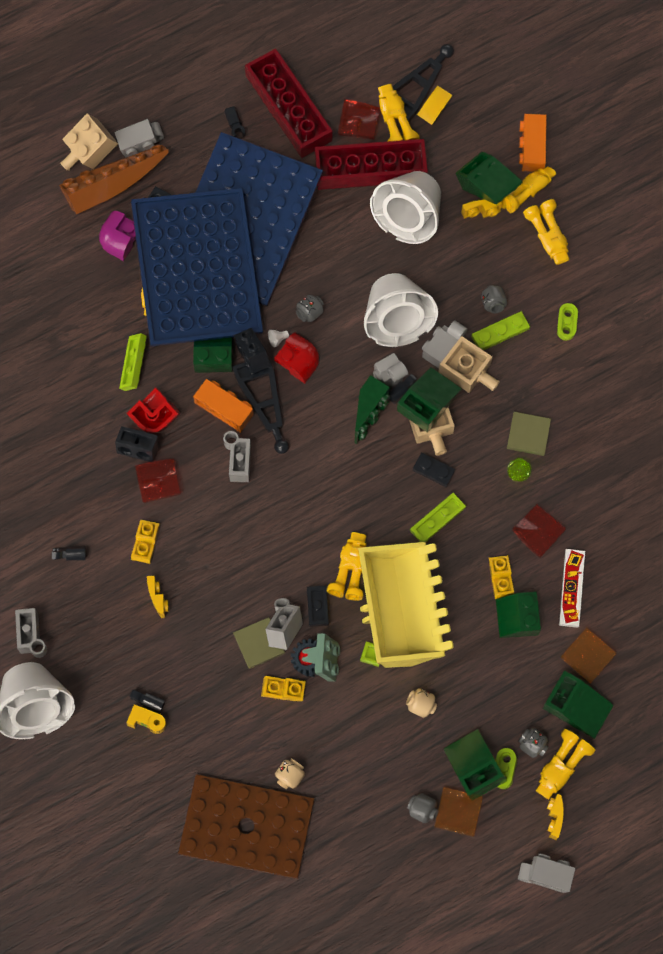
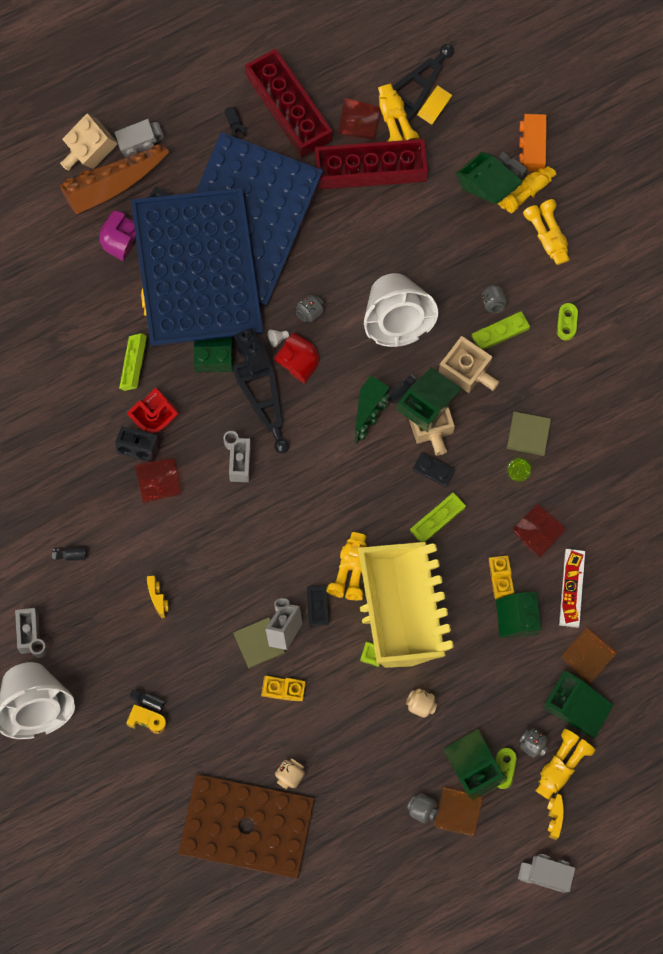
yellow slope [131,520,159,564] -> none
orange brick [193,379,254,433] -> none
sand green plate [291,634,340,682] -> none
white cone [370,171,441,244] -> none
light grey hinge [373,353,408,388] -> none
light grey hinge [422,320,468,368] -> none
yellow slope [461,200,502,219] -> none
none -> dark grey plate [498,152,527,180]

